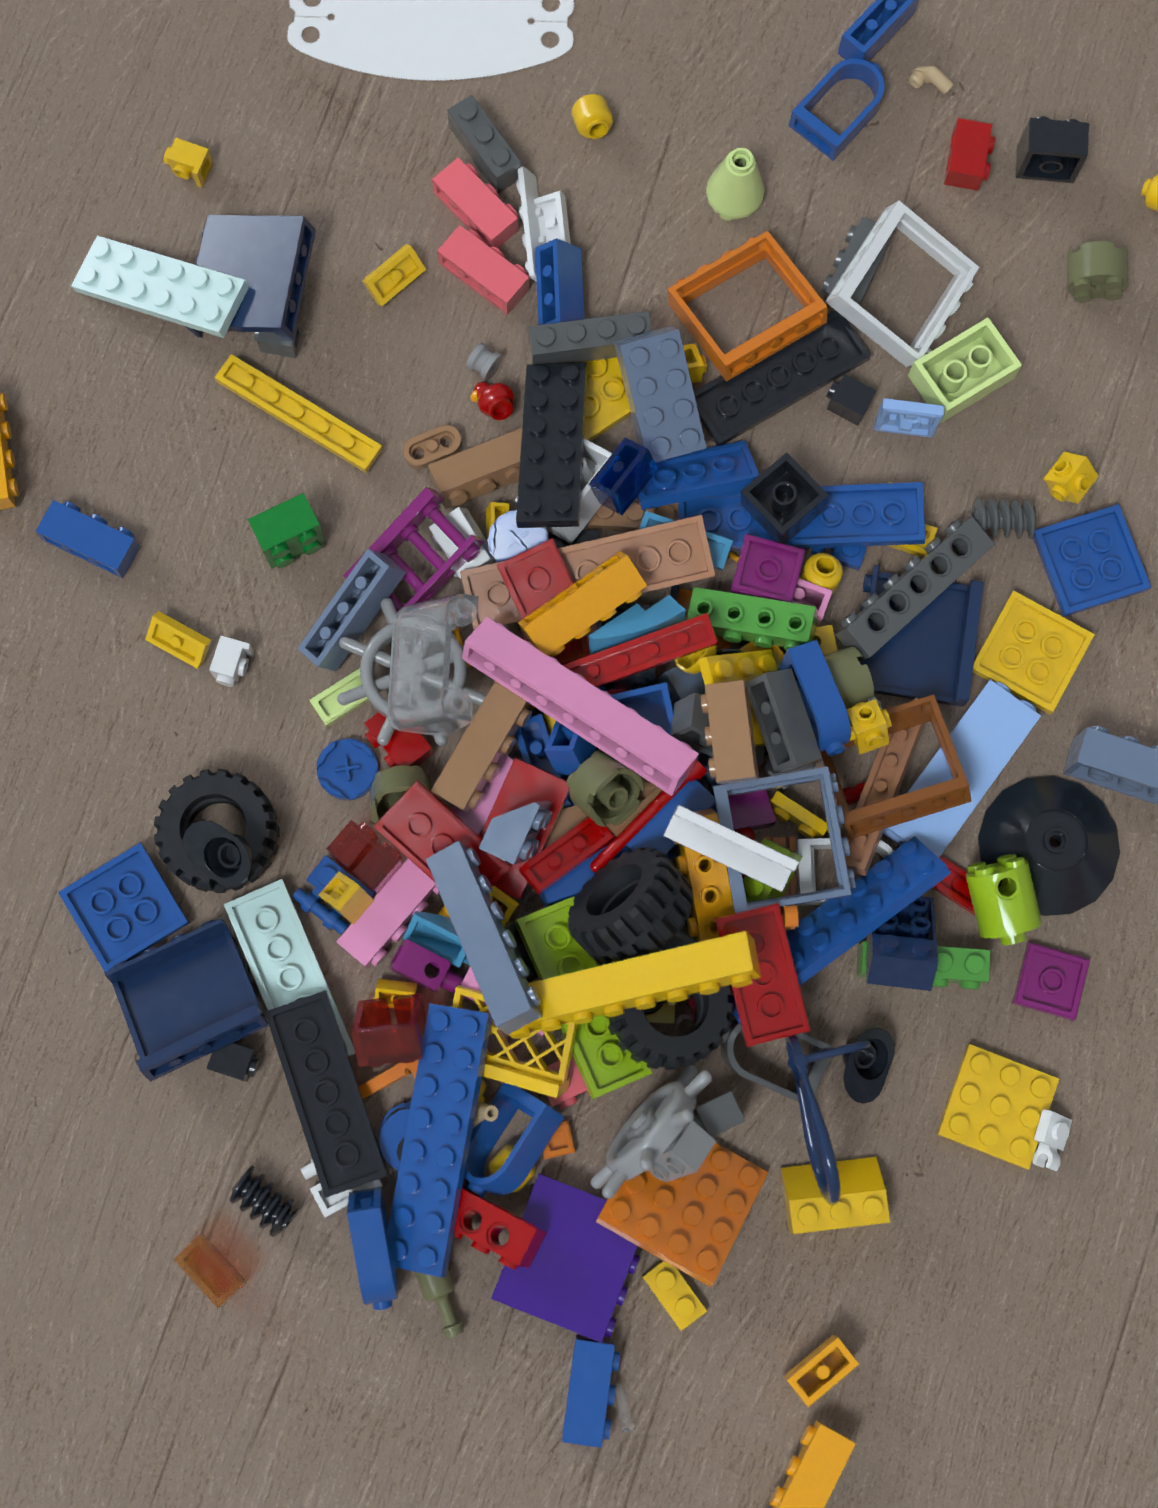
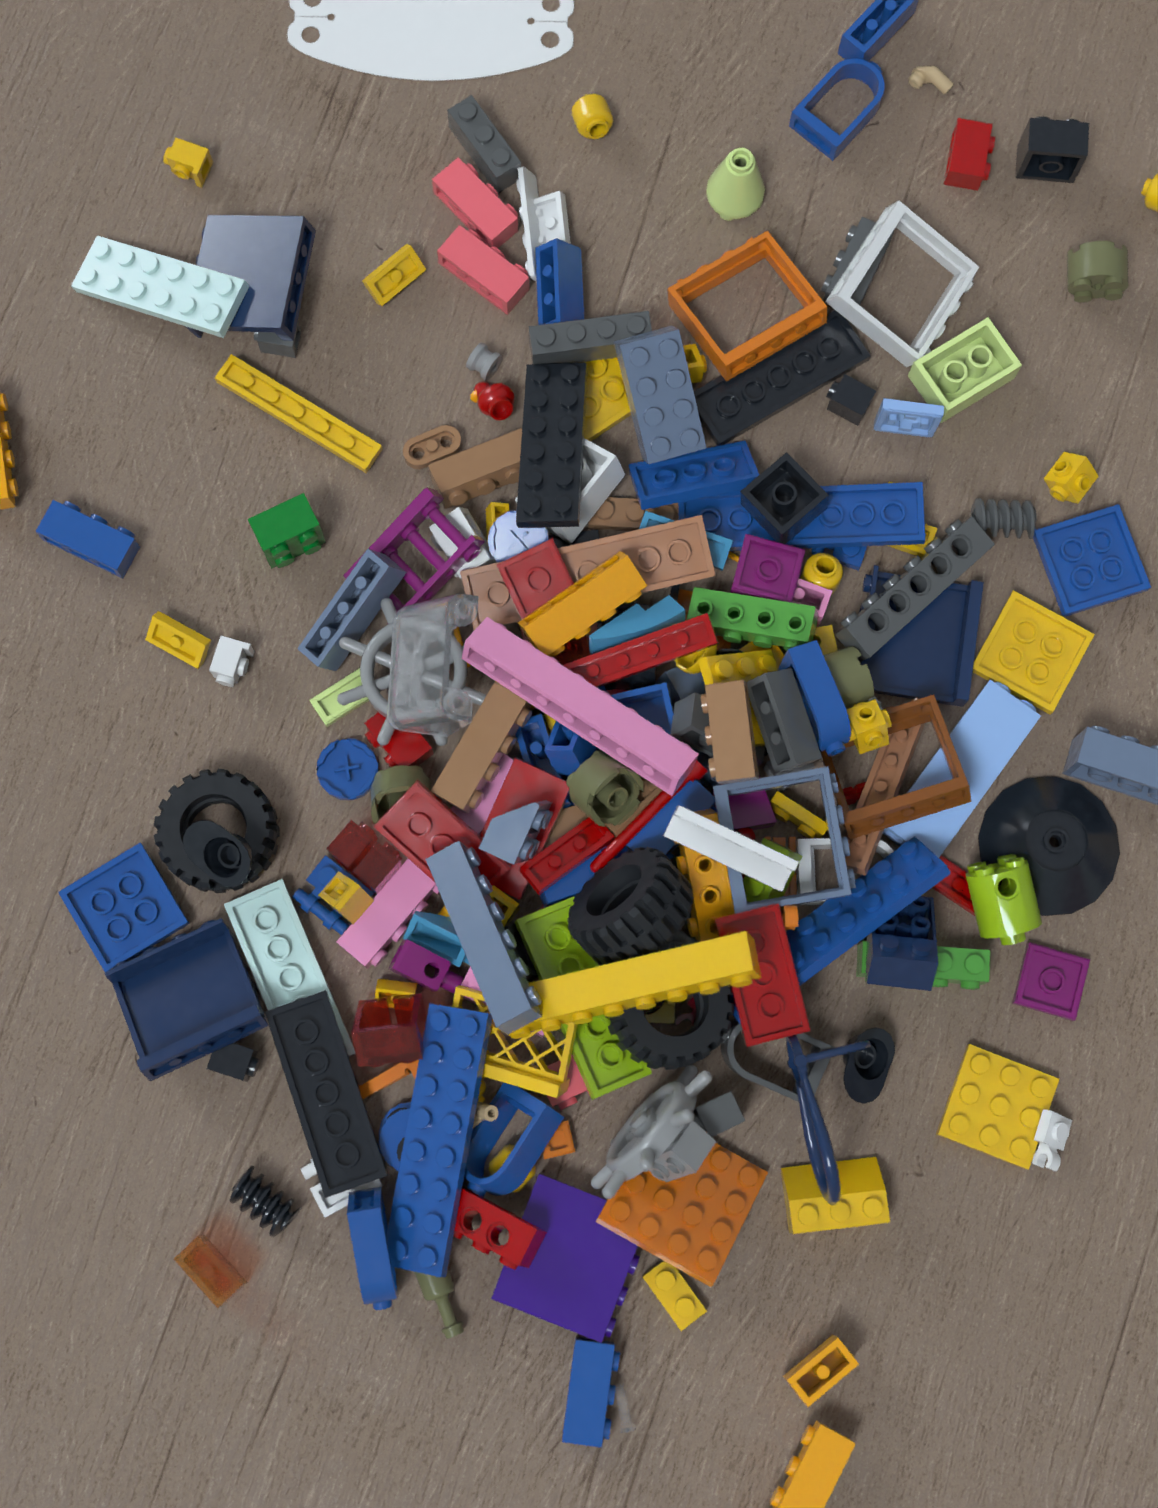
clear blue brick [588,437,658,516] -> none

